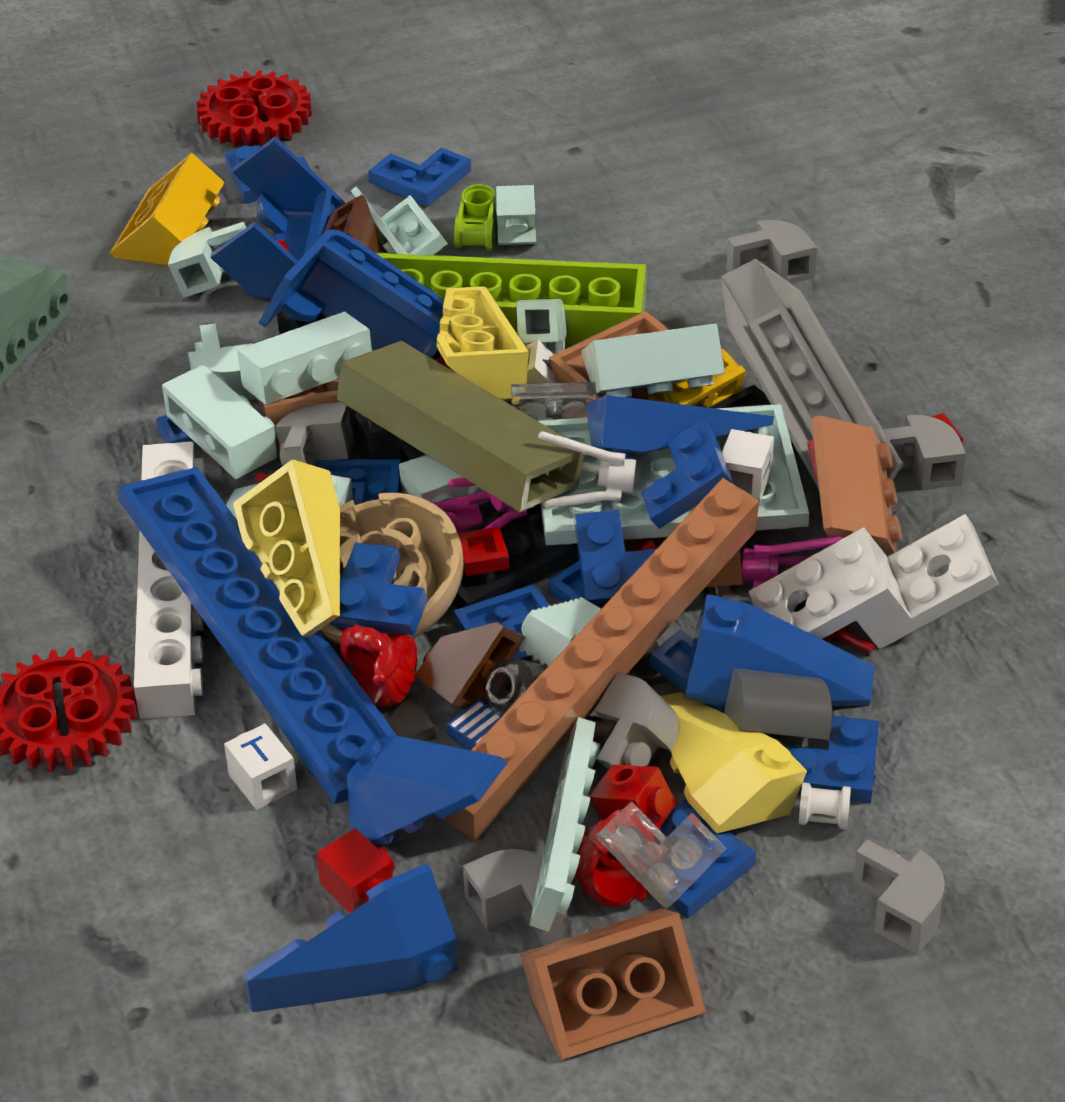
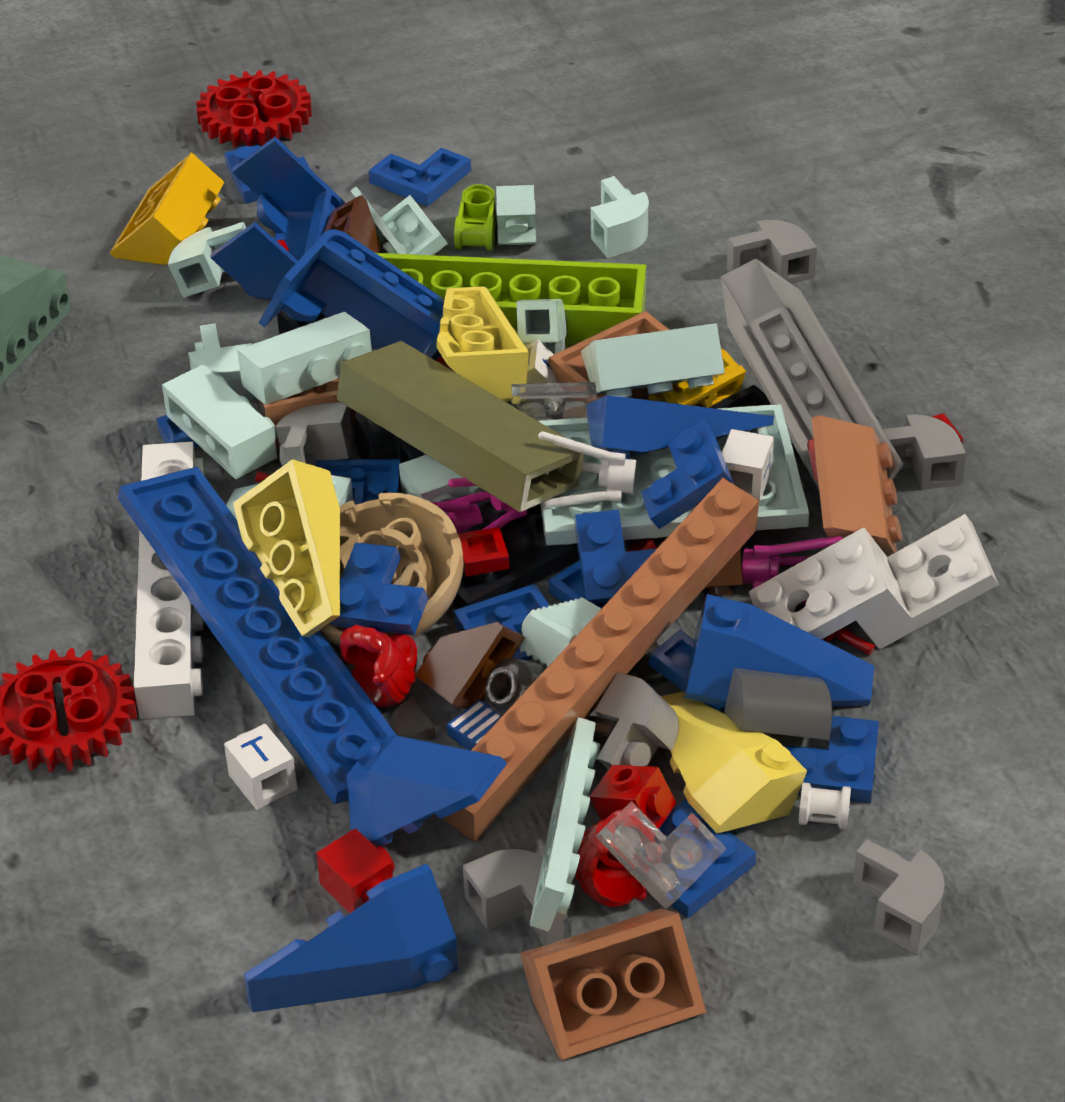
none -> light aqua brick [591,176,649,258]

